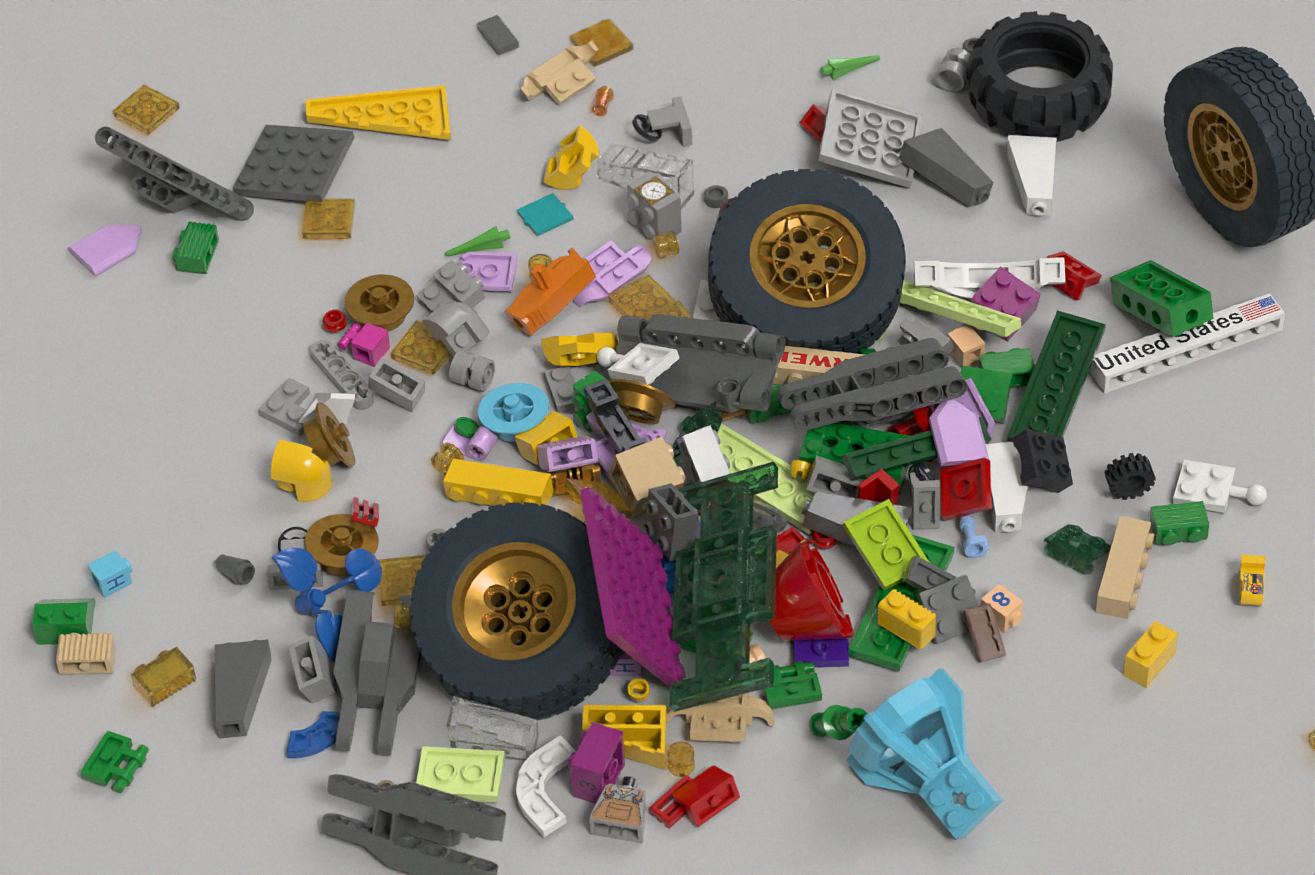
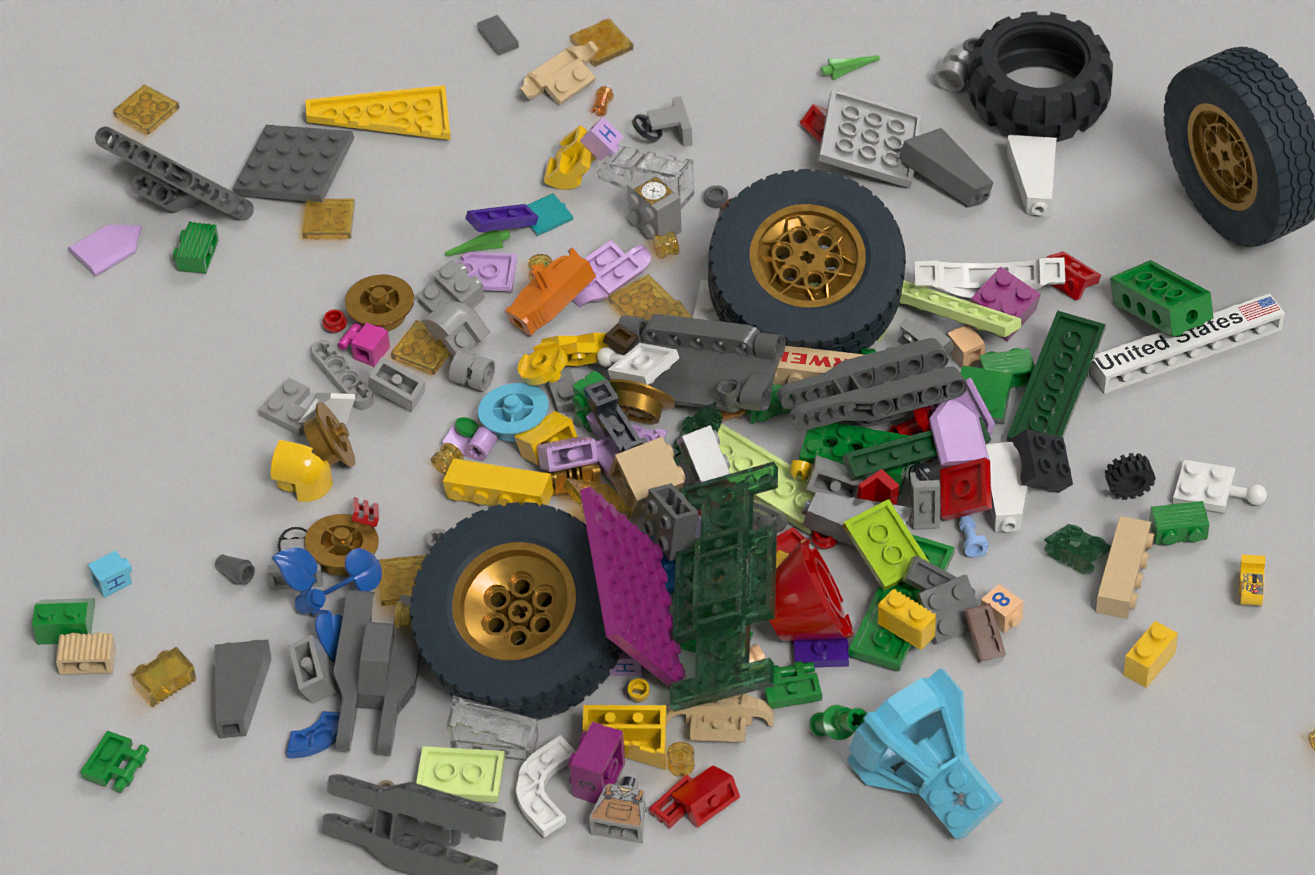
none -> dark purple plate [465,204,539,232]
none -> yellow plate [517,341,568,385]
none -> lavender brick [580,117,624,161]
none -> dark brown plate [602,323,638,355]

